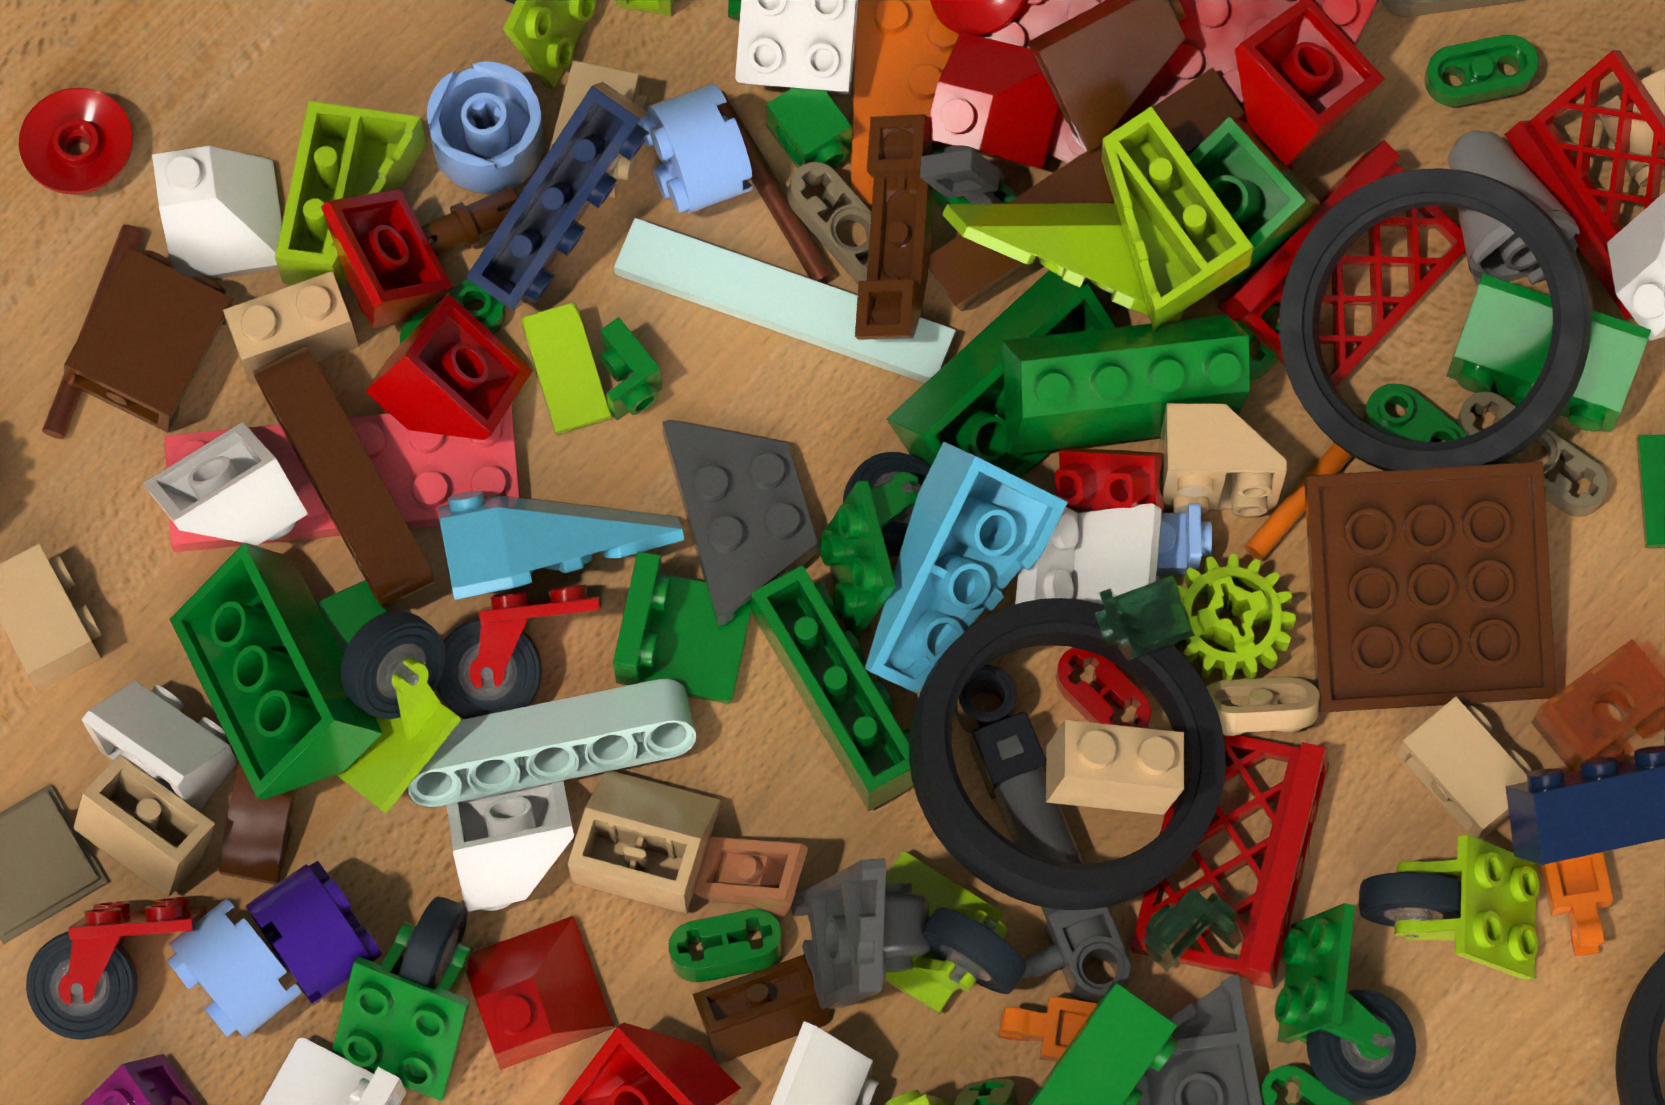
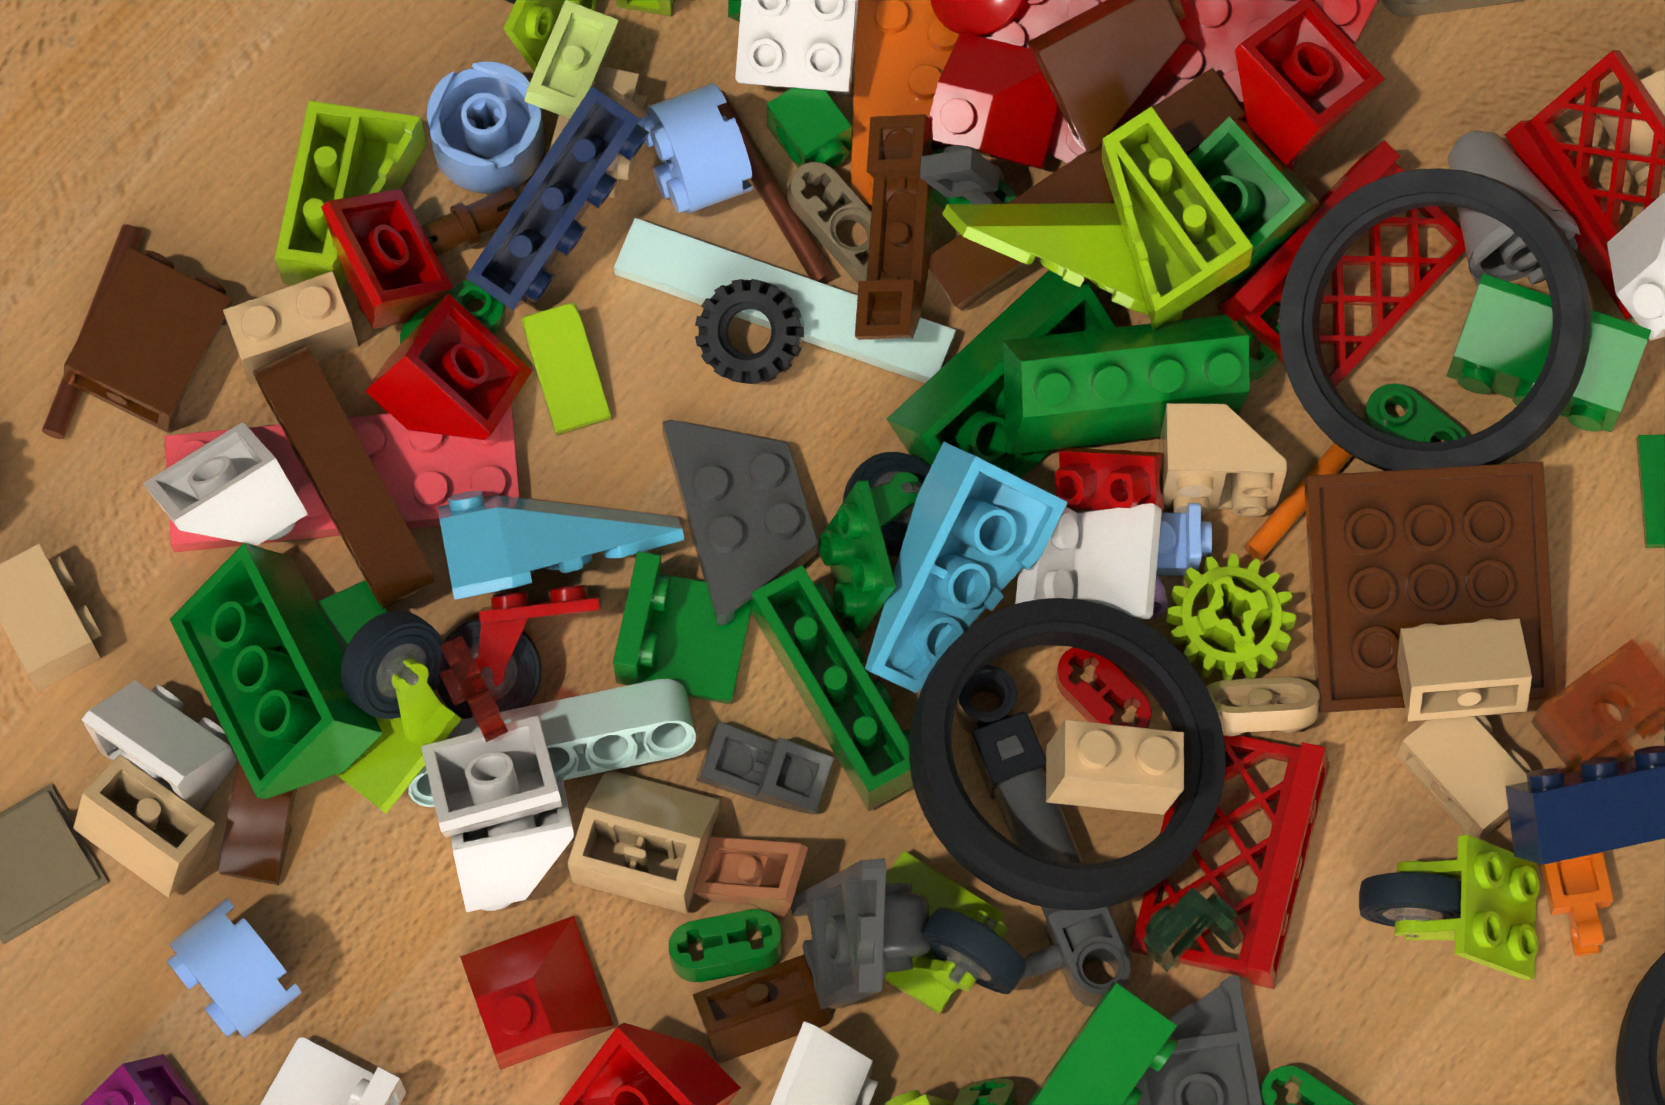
red dish [19,88,133,195] -> none
plate [26,897,207,1040] -> none
white slope [152,146,282,280] -> none
dark purple brick [245,860,383,1006] -> none
green plate [332,896,473,1101] -> none
green bracket [599,317,662,420] -> none
orange plate [998,996,1097,1062] -> none
clear green bracket [1095,576,1195,660] -> none
plate [1275,903,1416,1101] -> none
green plate [1424,34,1538,107] -> none
dark tan beam [1457,392,1609,517] -> none
none -> white slope [421,715,562,838]
none -> clear red plate [439,636,508,742]
none -> yellowish green plate [524,0,619,119]
none -> black tyre [695,279,804,384]
none -> dark grey slope [696,721,834,815]
none -> tan brick [1397,619,1532,722]

